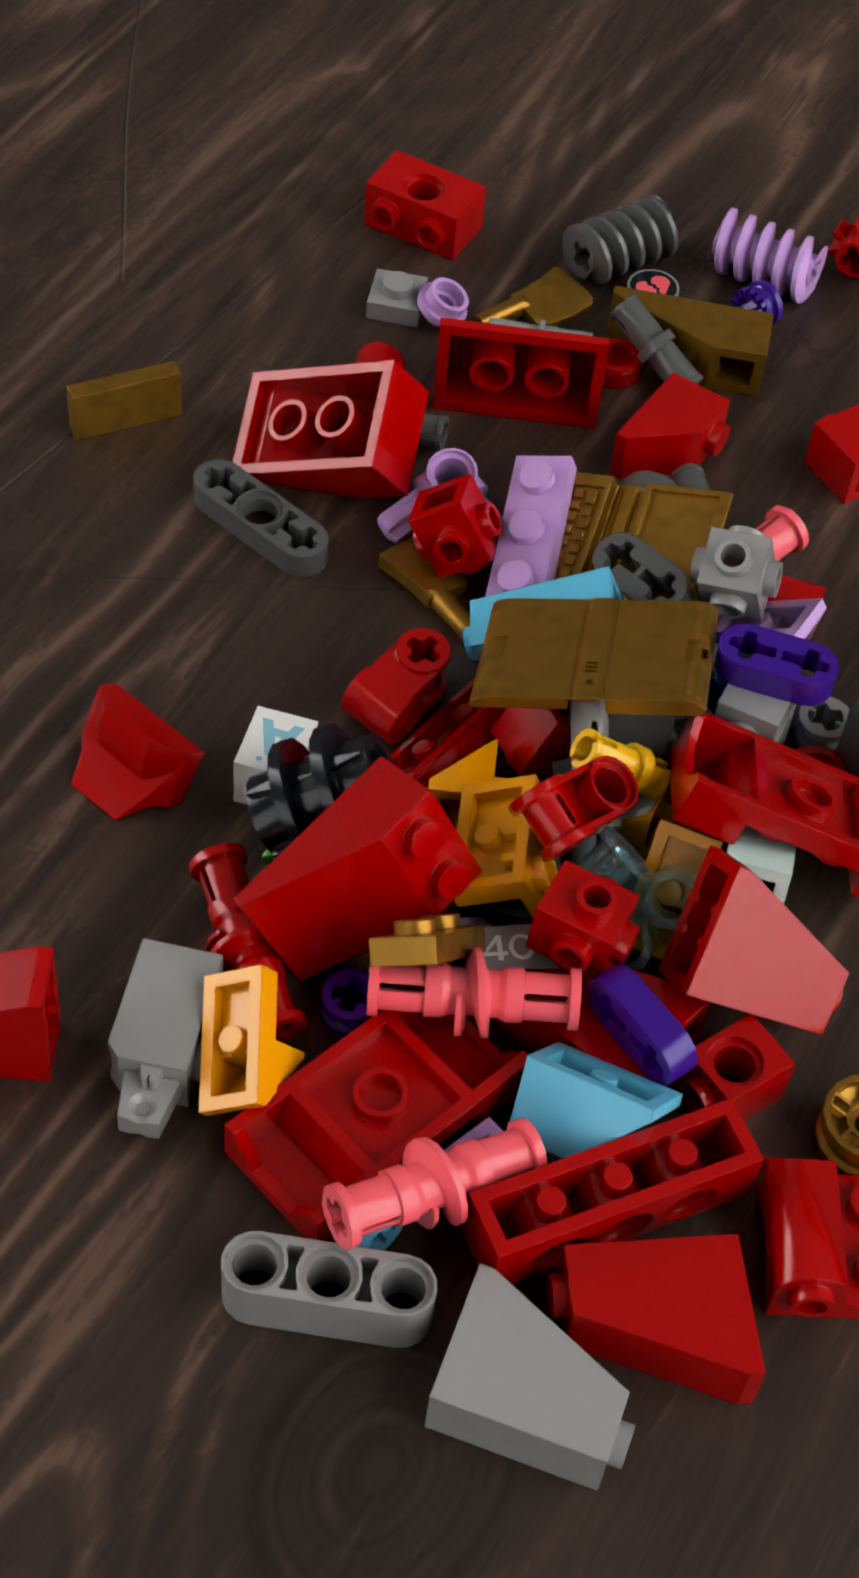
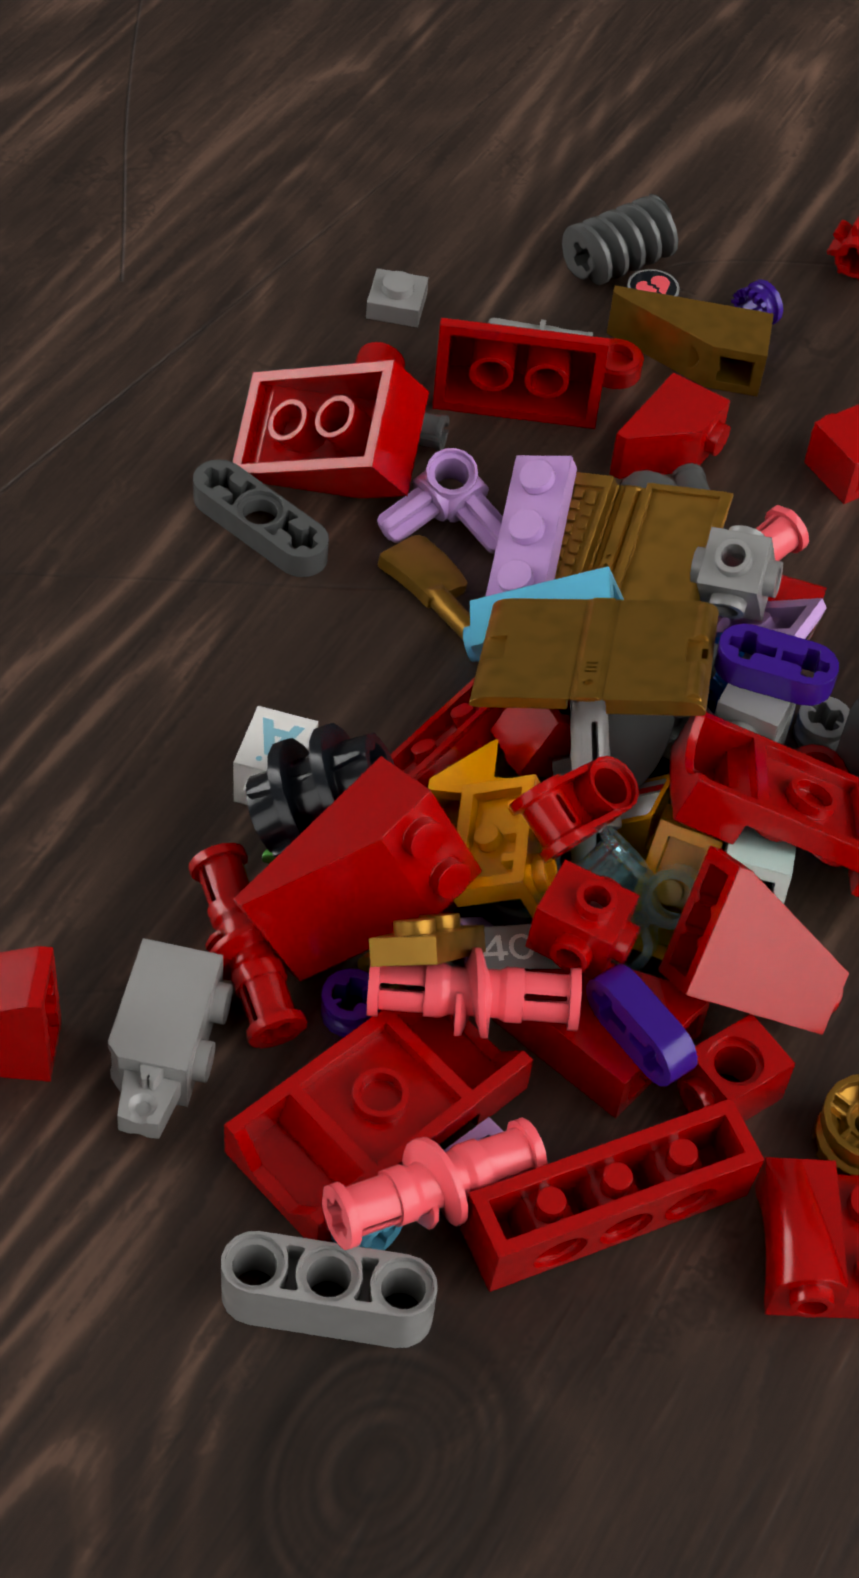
pearl gold tile [66,360,182,440] -> none
red slope [71,683,205,821] -> none
light orange slope [198,965,305,1116] -> none
red piece [341,628,451,745] -> none
red brick [364,150,487,261] -> none
red brick [408,473,503,579] -> none
lavender plate [417,277,469,327] -> none
light grey slope [424,1263,636,1491] -> none
pearl gold piece [471,267,593,326] -> none
medium azure slope [510,1042,683,1161] -> none
red slope [546,1234,766,1405] -> none
yellow pin [570,728,671,799] -> none
dark grey beam [593,532,694,601] -> none
dark grey pin [609,293,704,384] -> none
lavender piece [711,207,828,303] -> none

